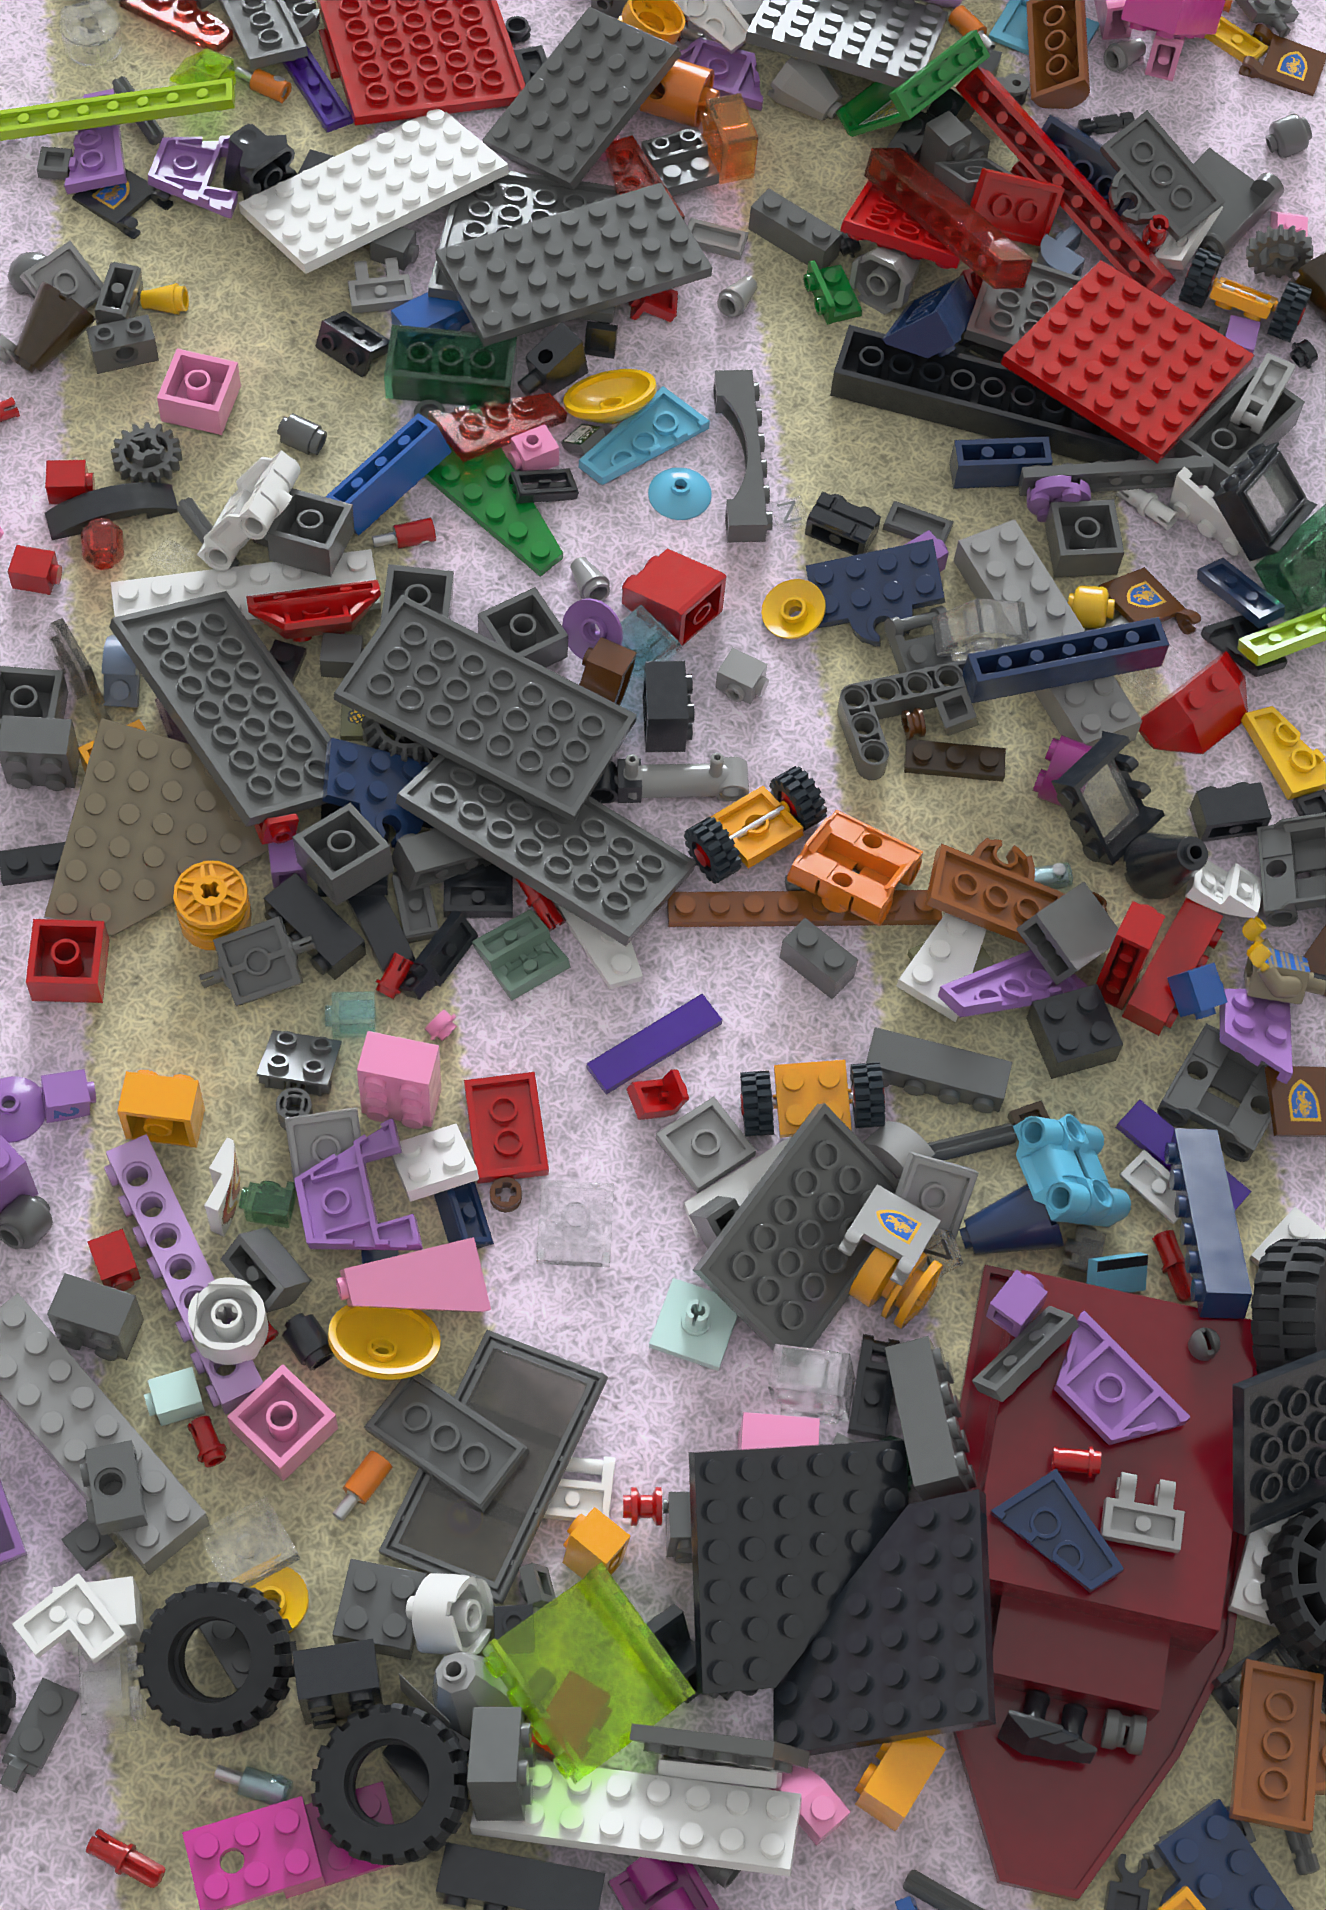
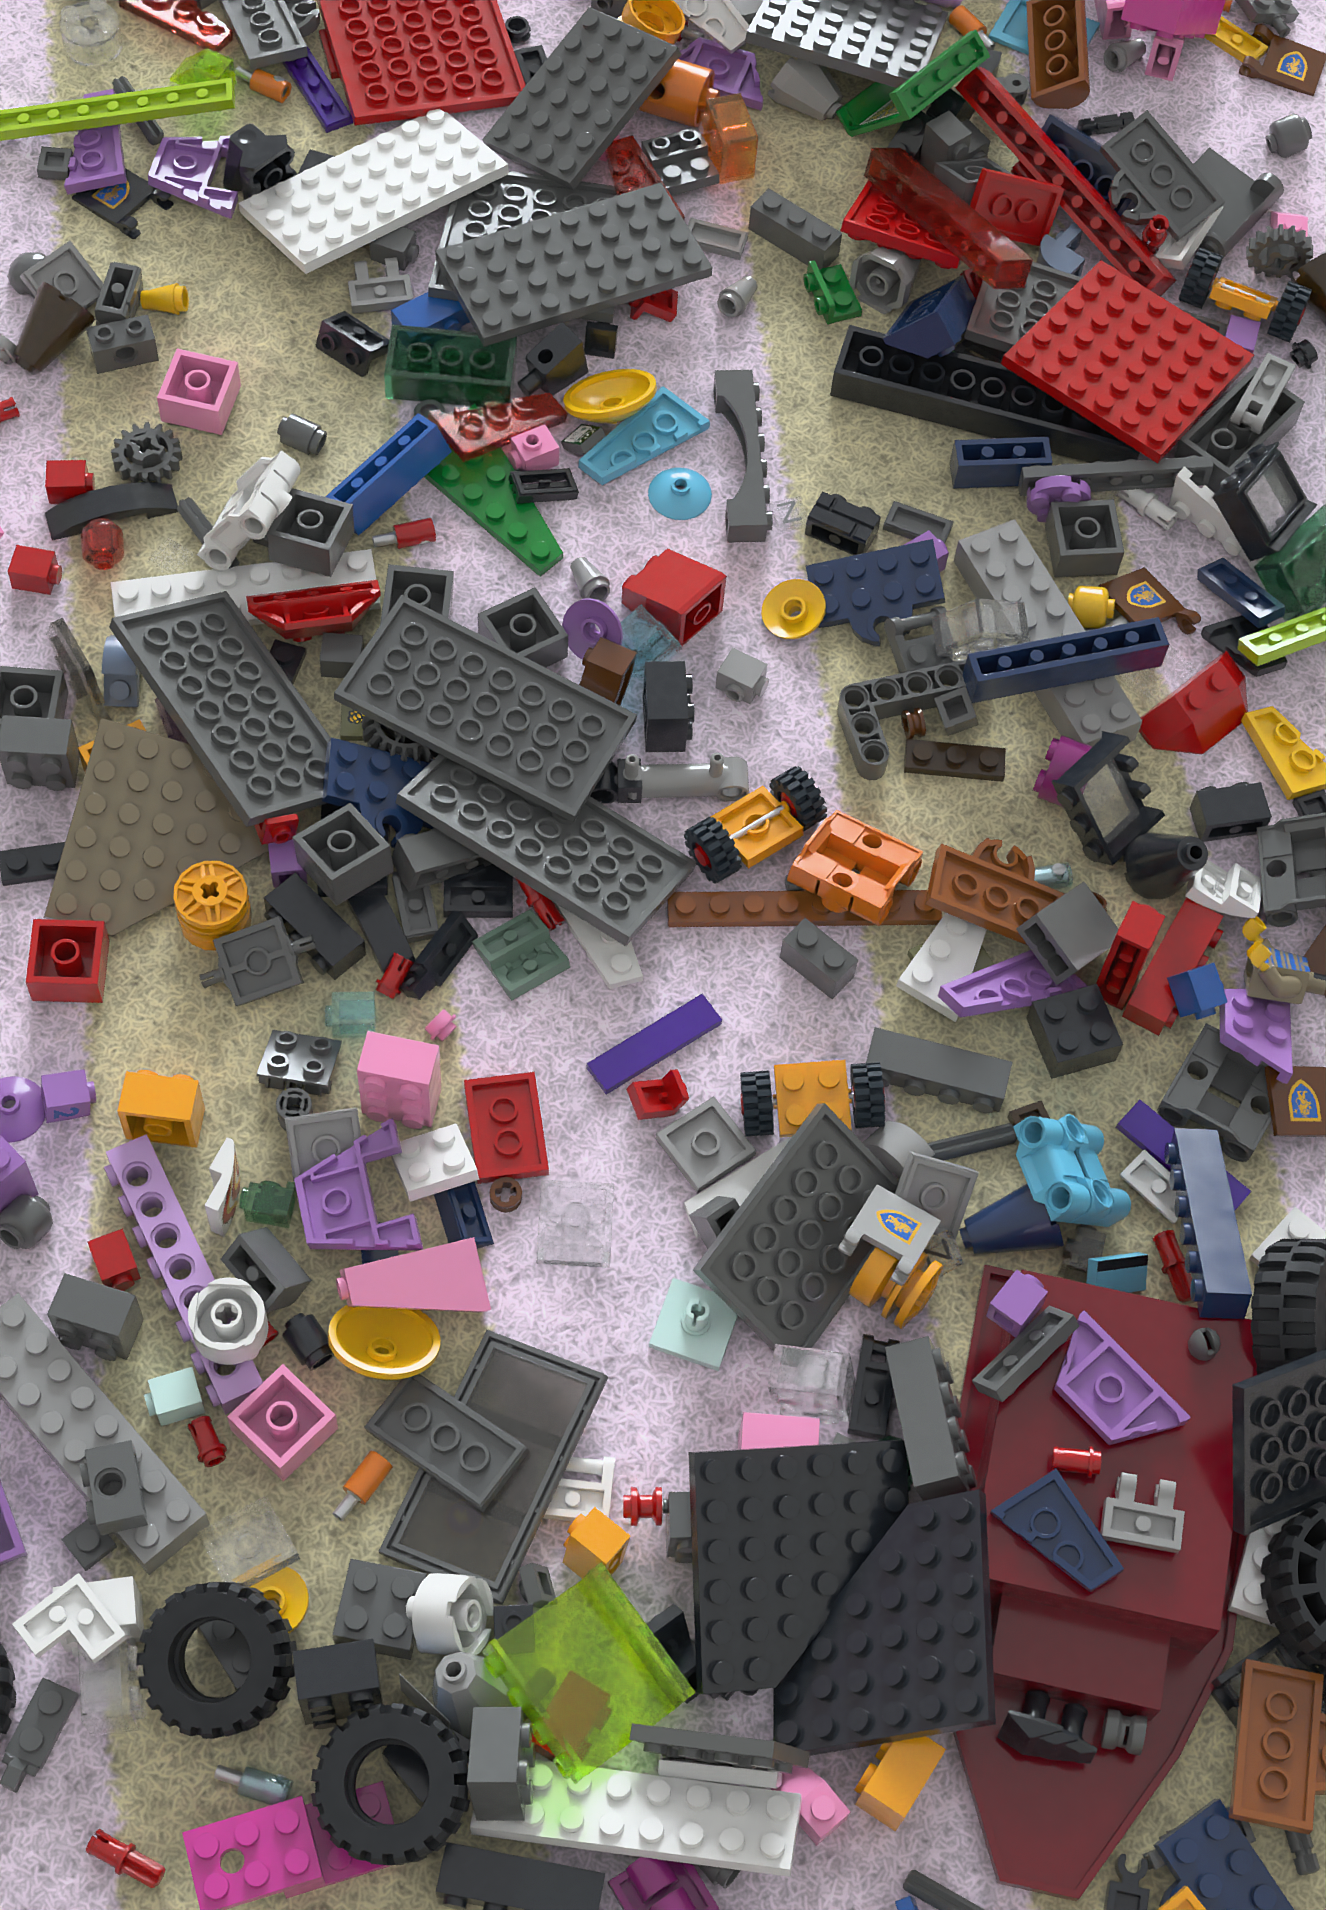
black plate [840,231,861,258] -> none

